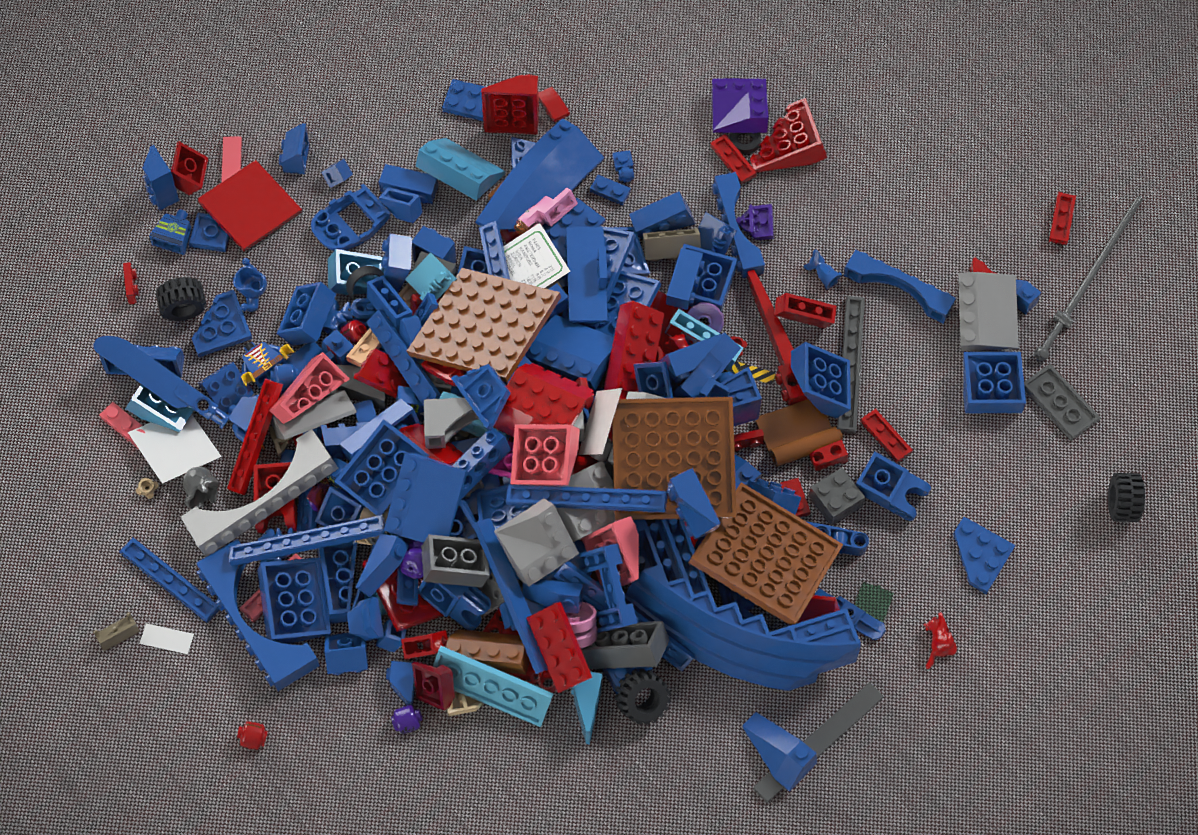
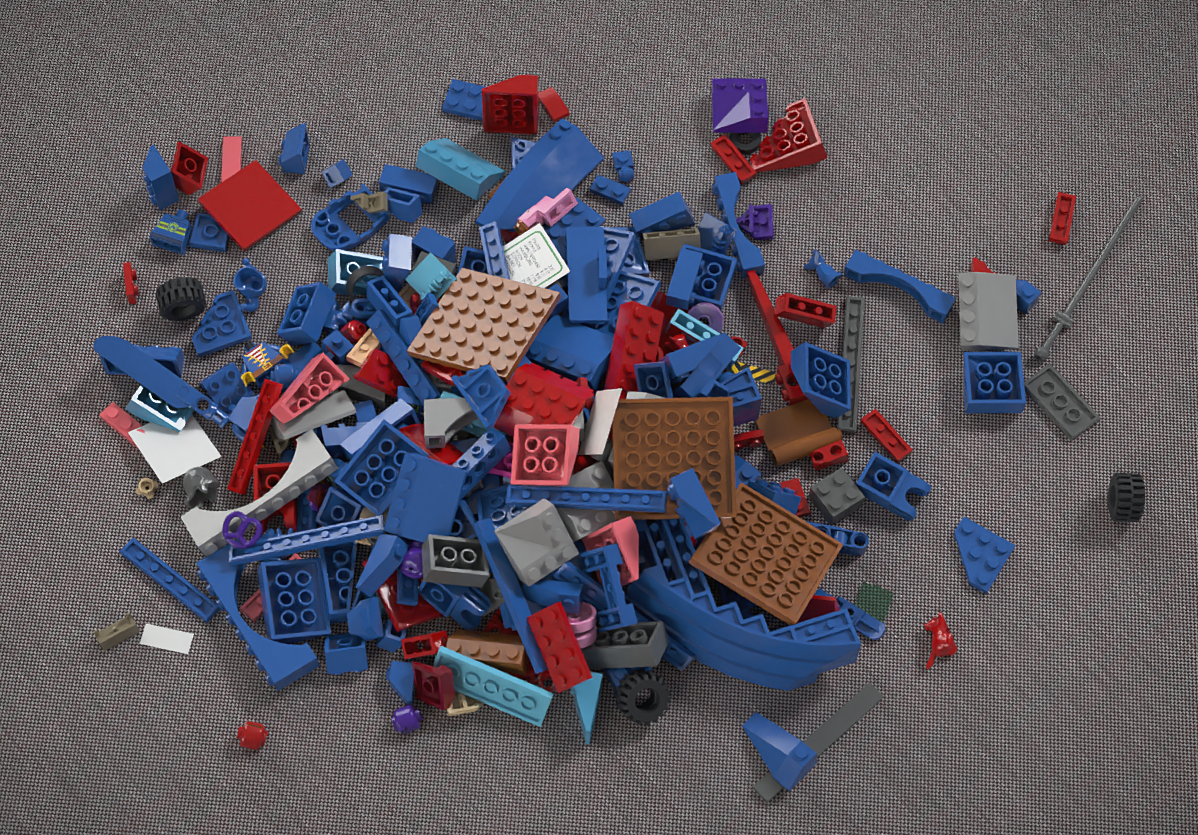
none -> dark purple piece [222,511,262,549]
none -> dark tan slope [351,191,388,214]

